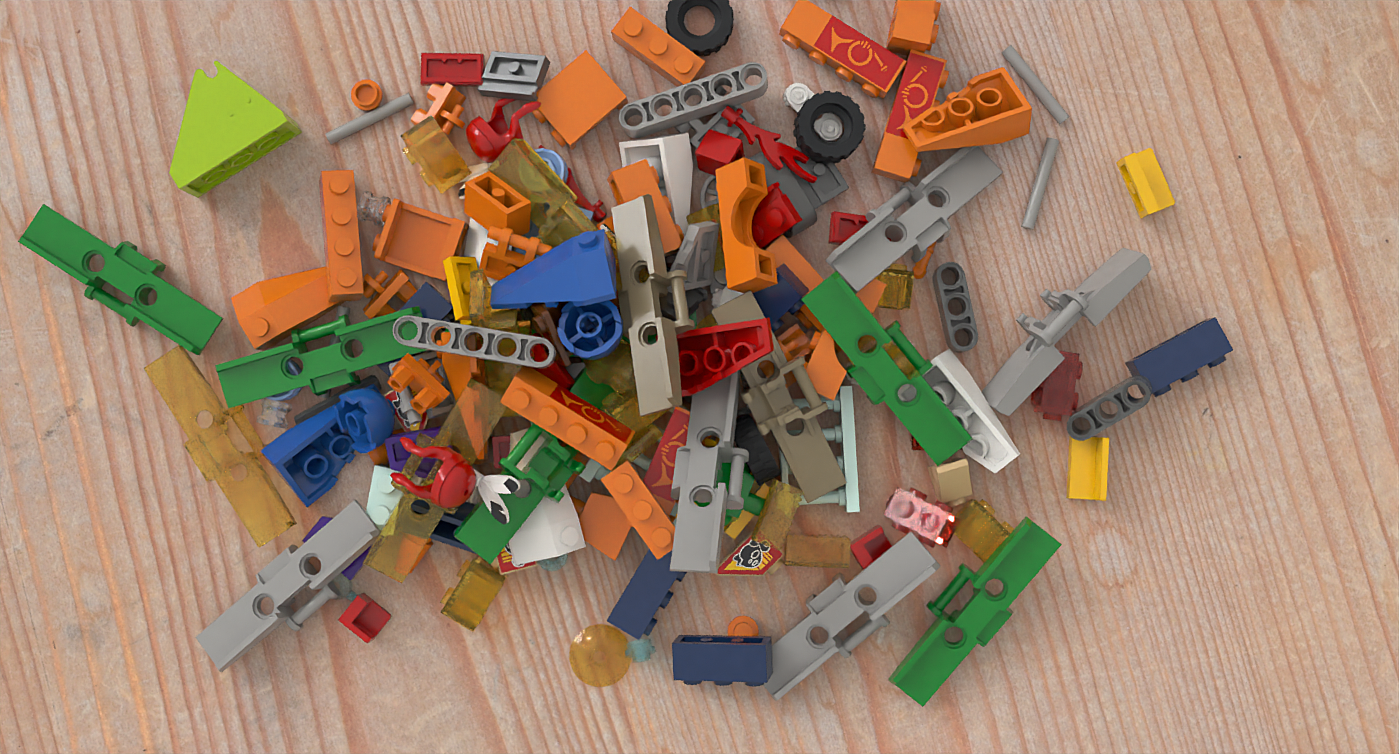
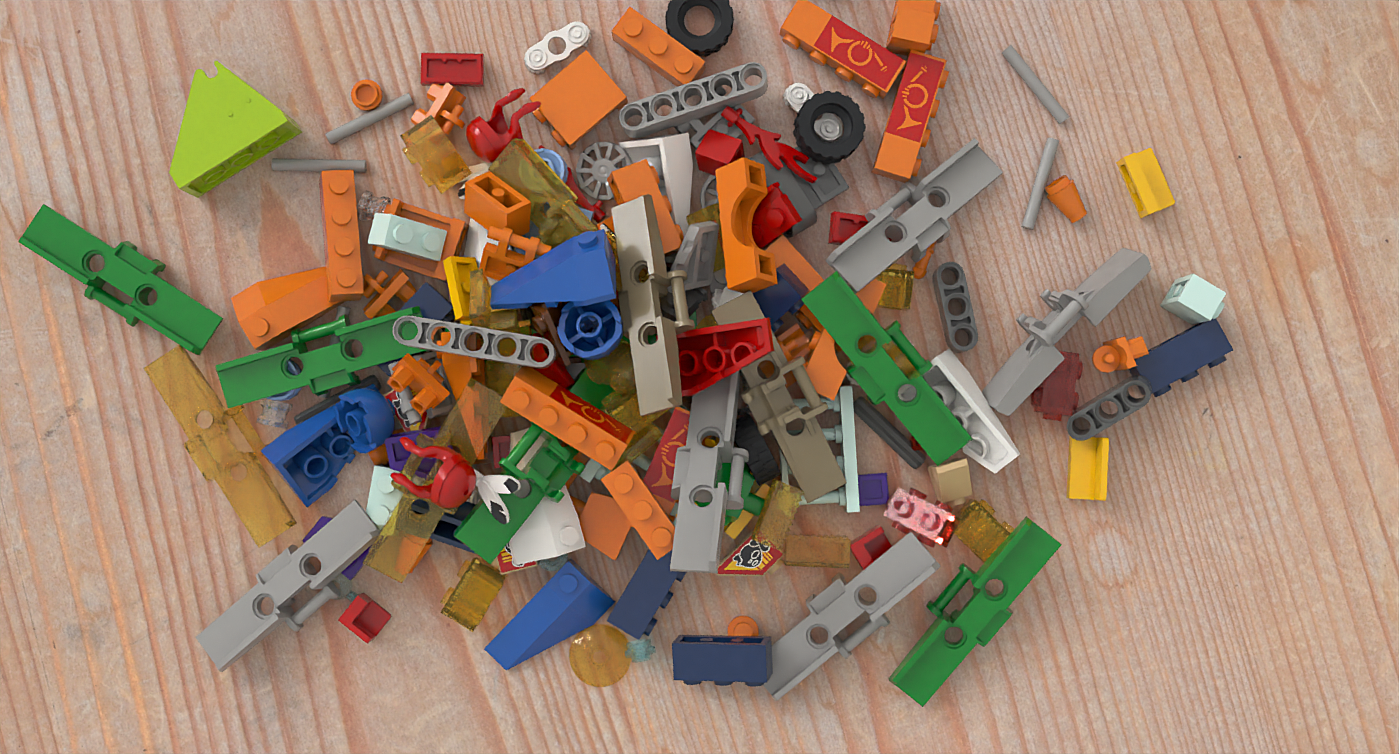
plate [477,51,551,101] -> none
orange wedge [903,67,1032,152] -> none
none -> light grey bar [272,158,367,173]
none -> light aqua brick [368,213,447,261]
none -> blue wedge [484,559,616,670]
none -> white piece [524,22,592,74]
none -> light grey wheel [576,141,633,200]
none -> dark grey axle [853,396,926,469]
none -> dark purple tile [858,473,889,506]
none -> orange cone [1045,175,1087,223]
none -> orange hips [1092,336,1149,373]
none -> light aqua brick [1160,273,1226,325]

